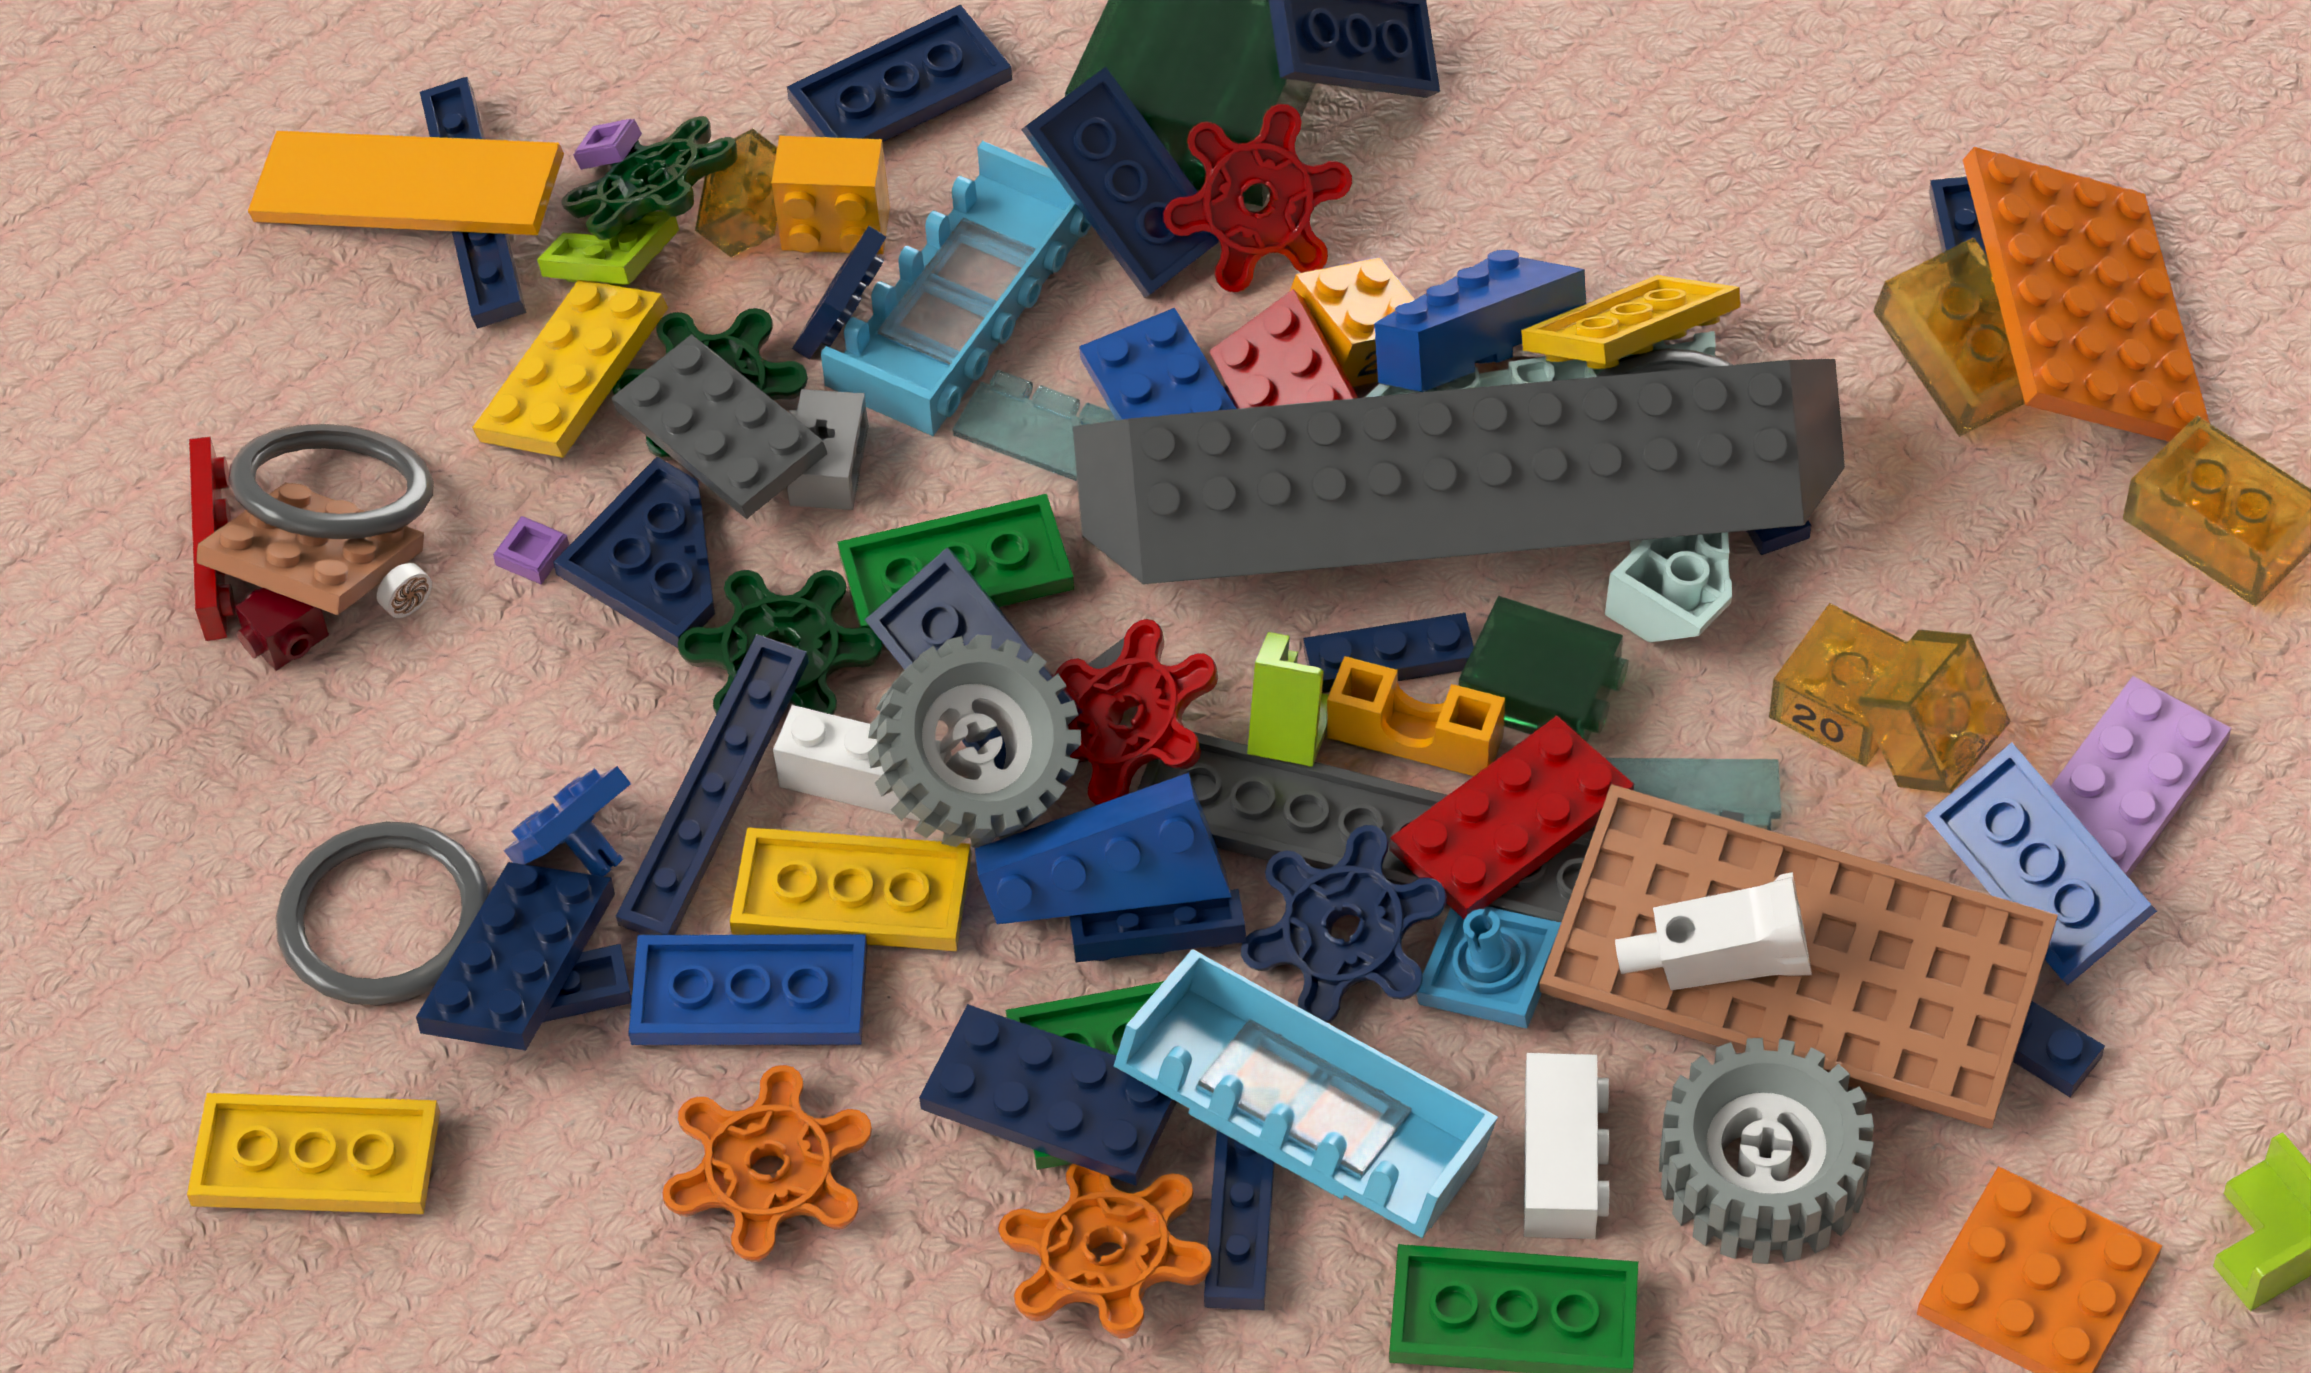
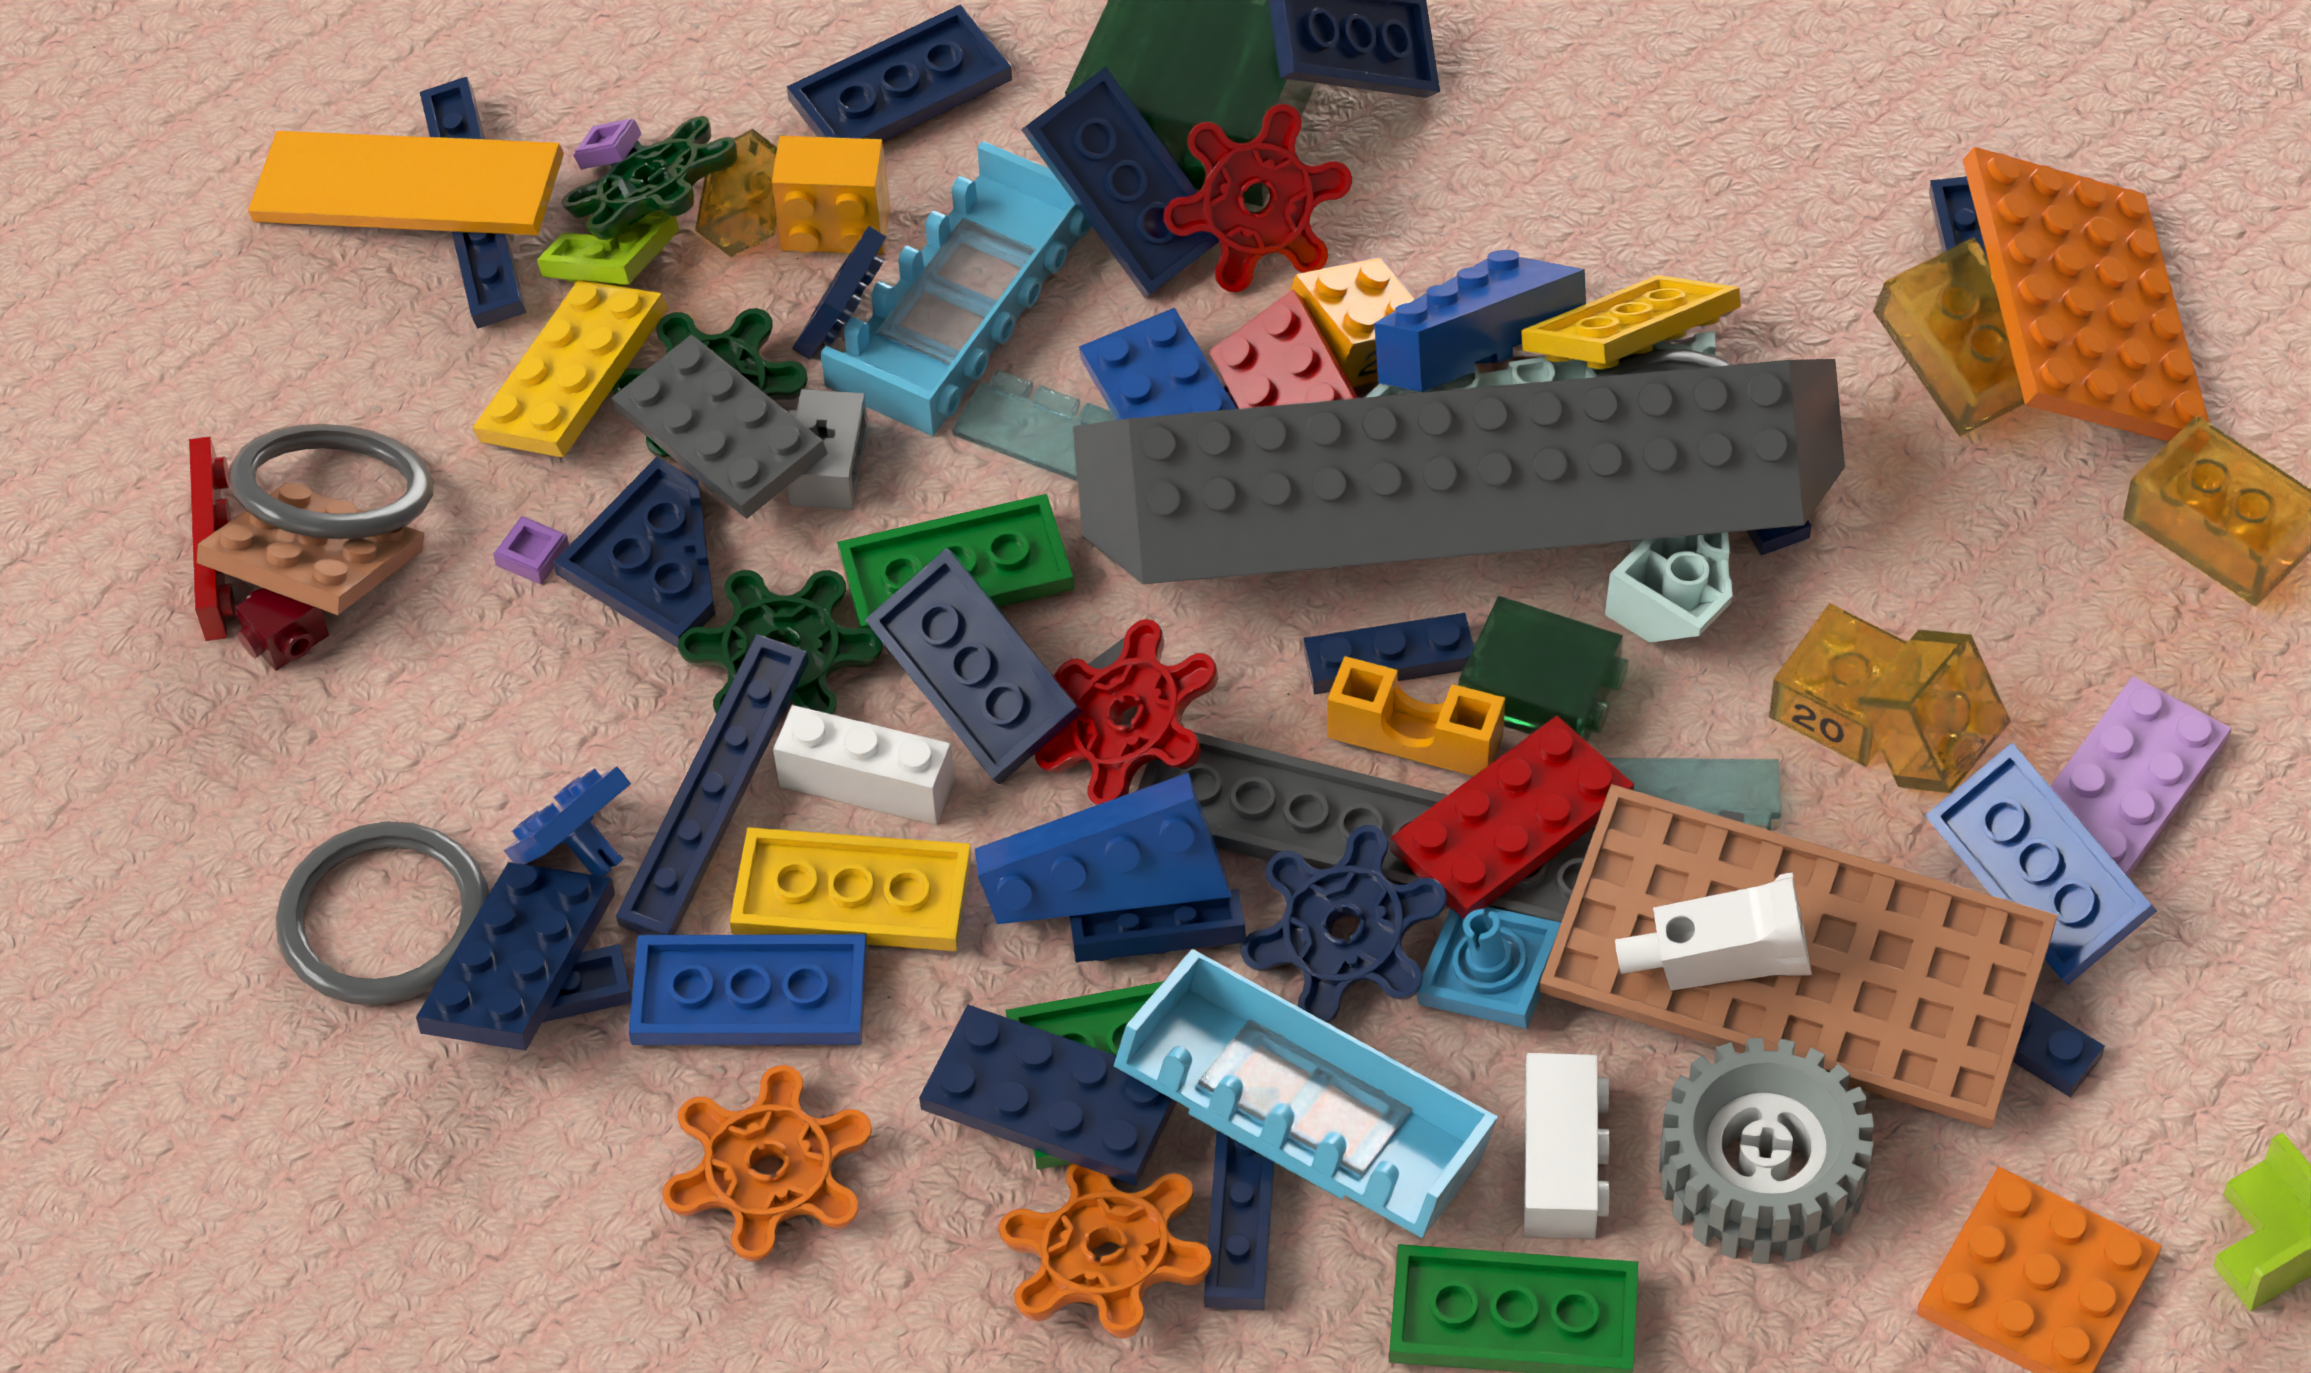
yellow plate [187,1093,440,1214] -> none
white tile [377,563,432,618] -> none
light grey wheel [868,635,1081,848] -> none
lime panel [1247,632,1329,767] -> none

